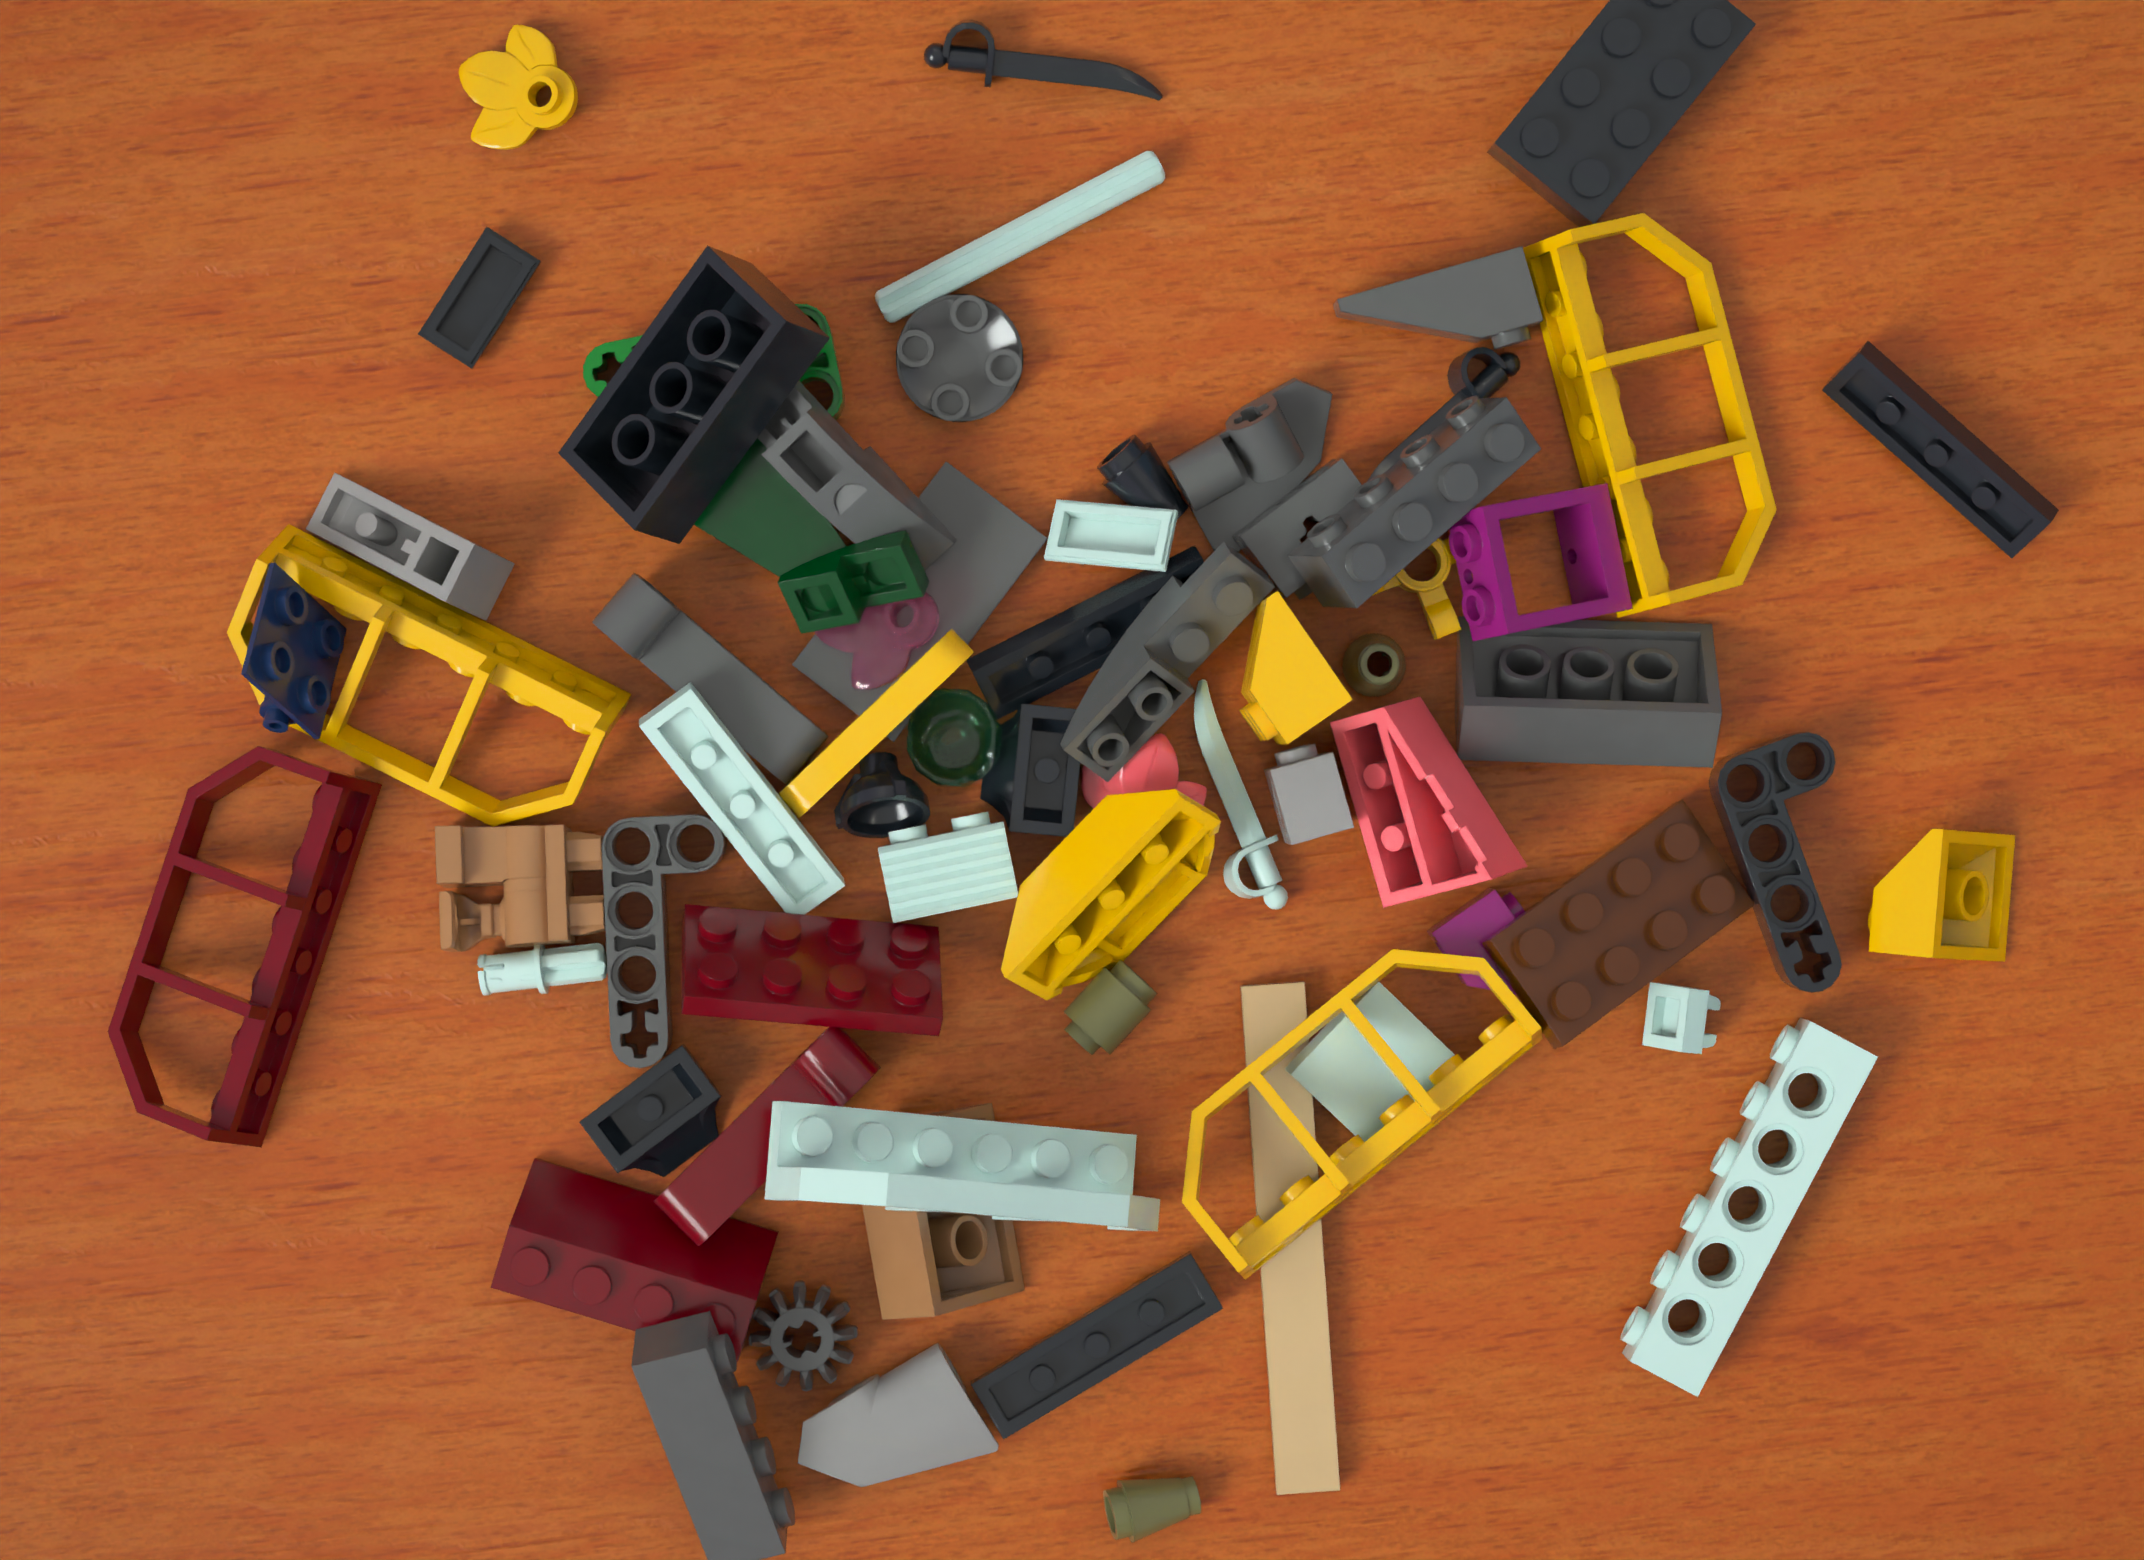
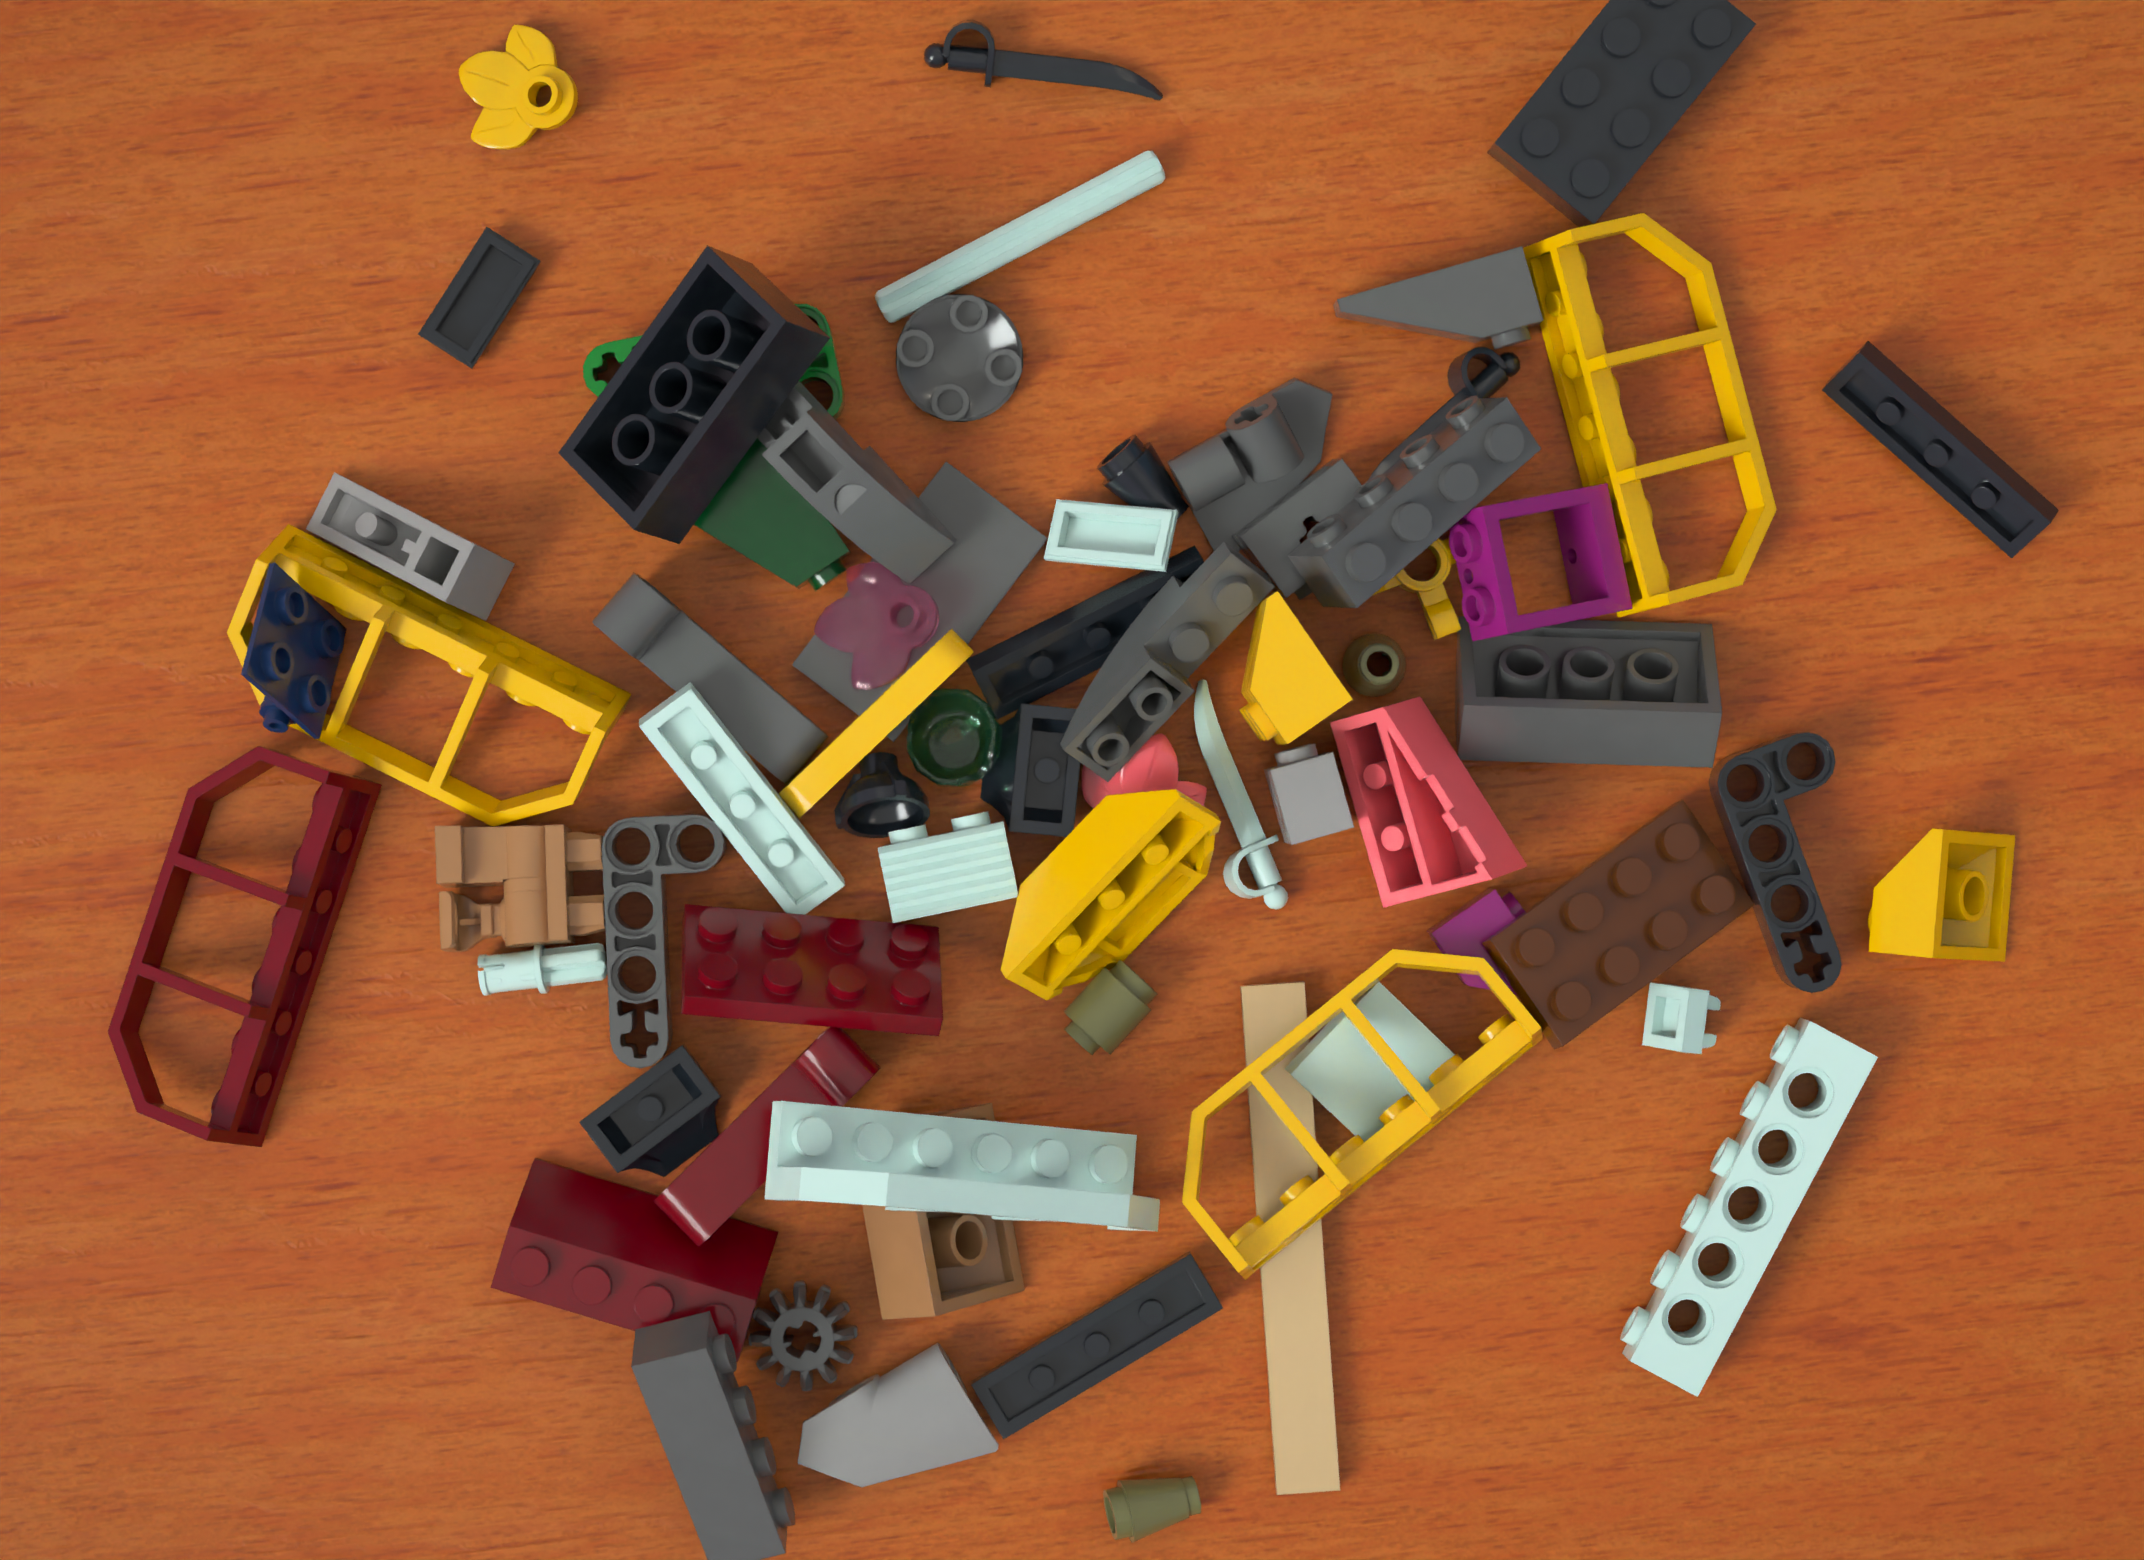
dark green slope [777,530,929,634] -> none

